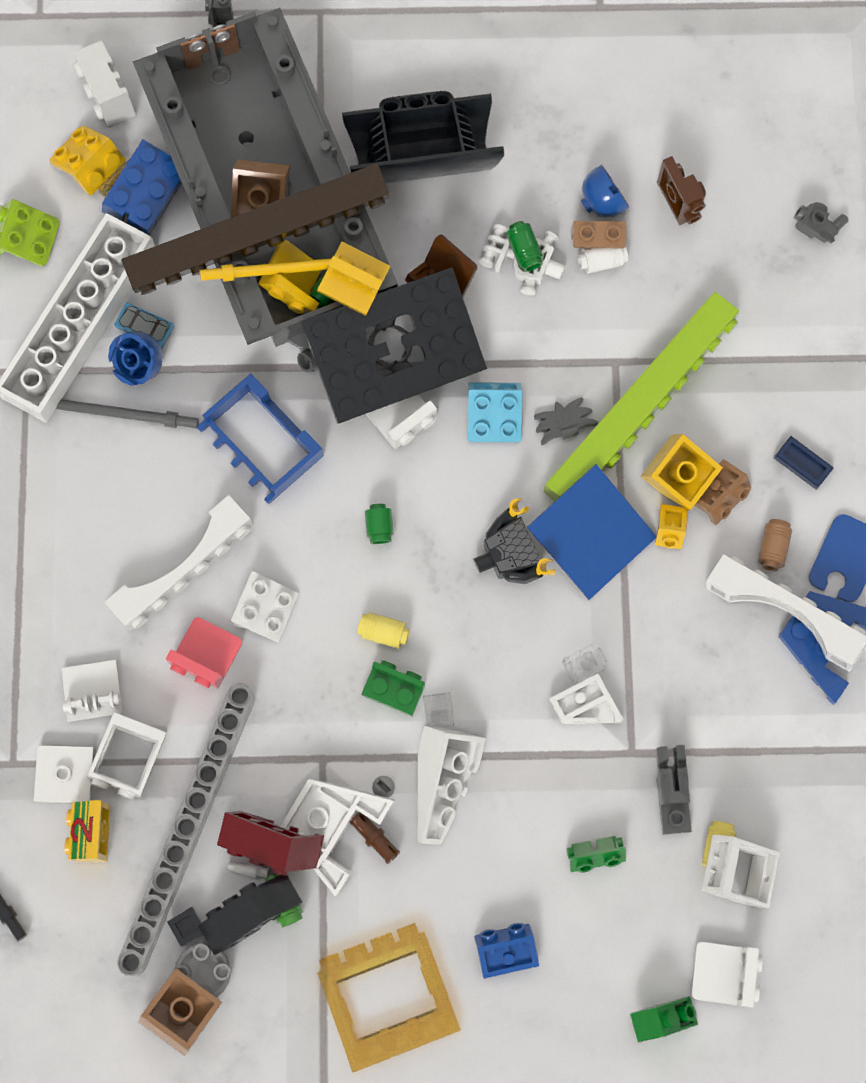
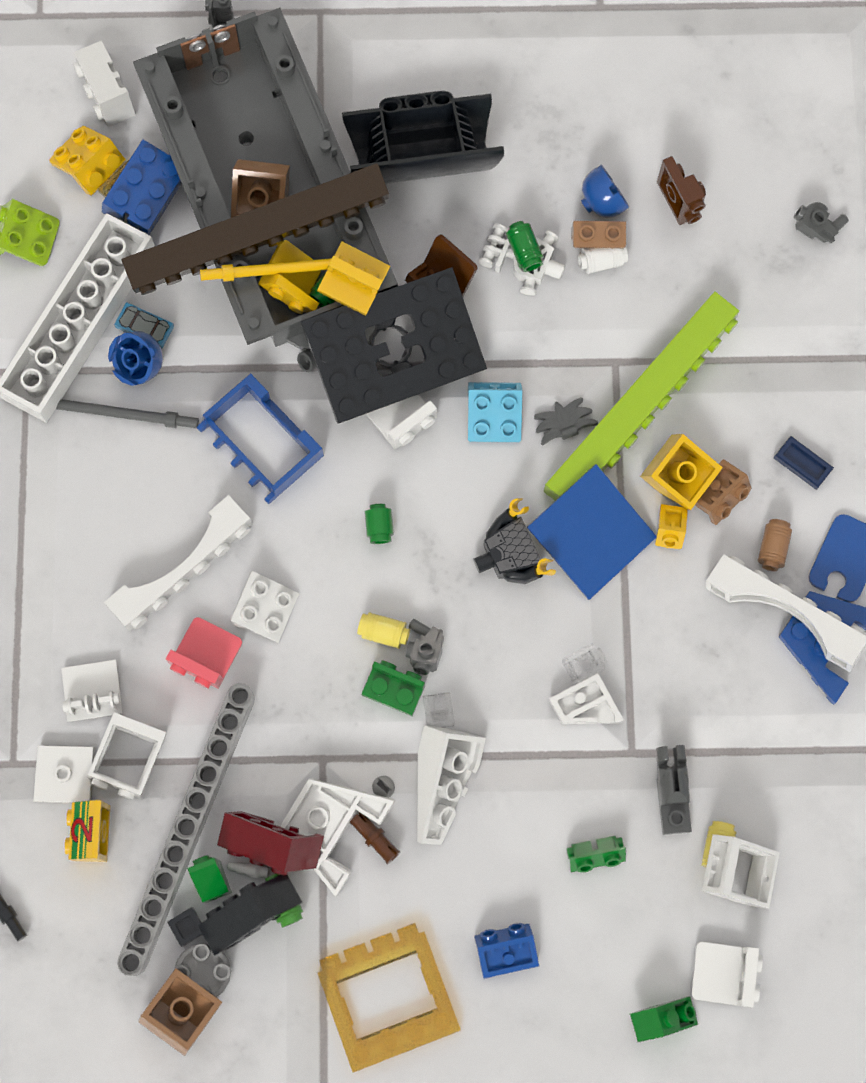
none -> green slope [187,855,232,903]
none -> dark grey piece [405,619,444,675]

